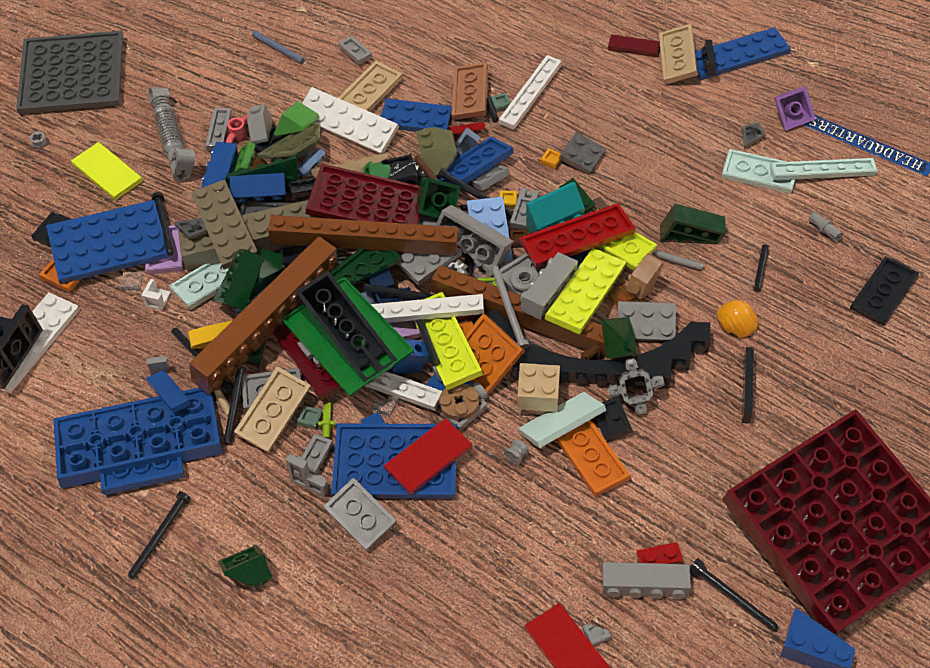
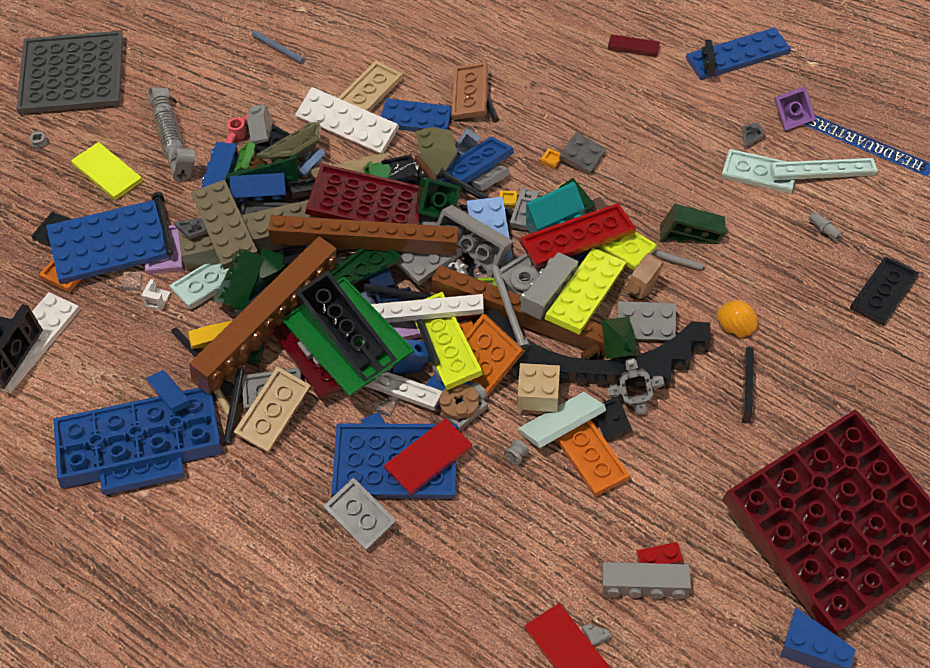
black bar [128,491,191,579] -> none
light grey tile [147,356,170,375] -> none
light grey plate [205,108,232,150] -> none
dark green slope [218,544,272,586] -> none
bright green slope [274,101,319,136] -> none
light grey plate [286,454,329,497] -> none
sand green tile [297,406,323,430] -> none
light grey plate [302,434,333,475] -> none
lime piece [318,402,336,439] -> none
light grey plate [339,35,372,65] -> none
red plate [449,122,485,137] -> none
sand green tile [490,93,511,112] -> none
white plate [499,55,562,130] -> none
reddish brown tile [509,229,527,248] -> none
clear orange tile [608,285,635,308] -> none
tan plate [659,24,698,84] -> none
black piece [690,558,778,631] -> none
black bar [754,244,769,292] -> none

